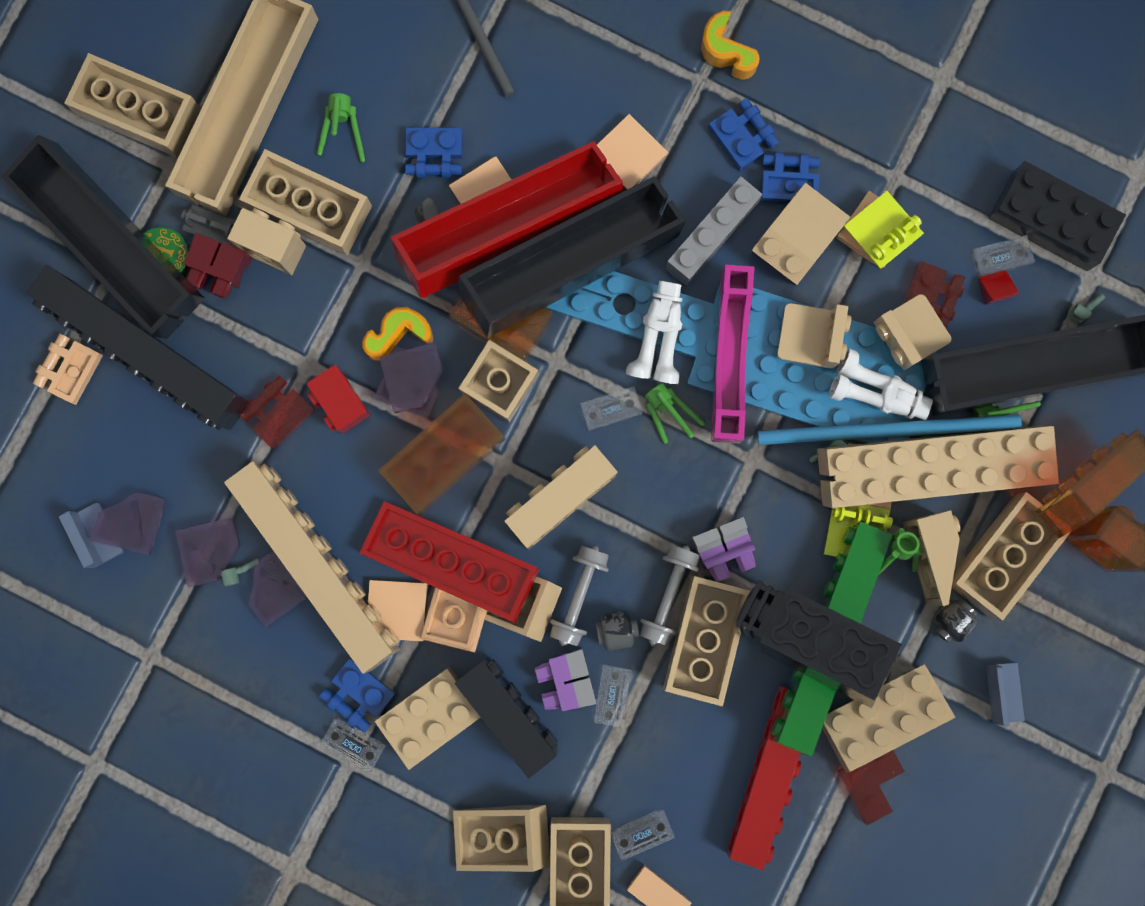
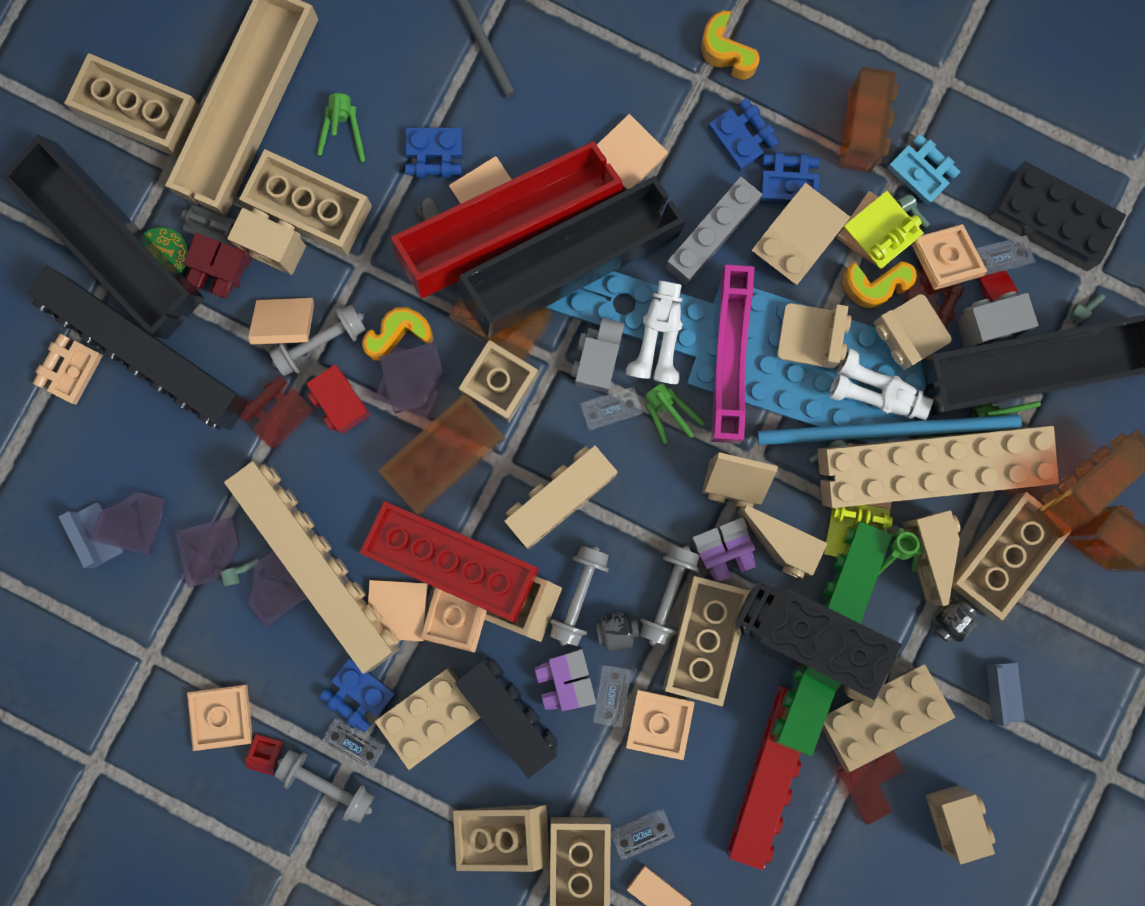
none -> light nougat tile [187,684,253,751]
none -> red slope [245,734,284,775]
none -> light nougat tile [248,298,314,344]
none -> light grey piece [269,304,366,376]
none -> light grey piece [274,750,375,824]
none -> light grey hinge [571,318,625,393]
none -> light nougat plate [626,689,695,760]
none -> tan slope [702,452,778,508]
none -> tan slope [737,505,828,578]
none -> clear orange brick [838,67,899,173]
none -> light orange animal [842,261,917,309]
none -> medium azure plate [887,134,961,206]
none -> sand green hand [896,195,930,229]
none -> light nougat tile [911,224,987,290]
none -> tan brick [925,785,995,865]
none -> light grey brick [955,291,1039,348]

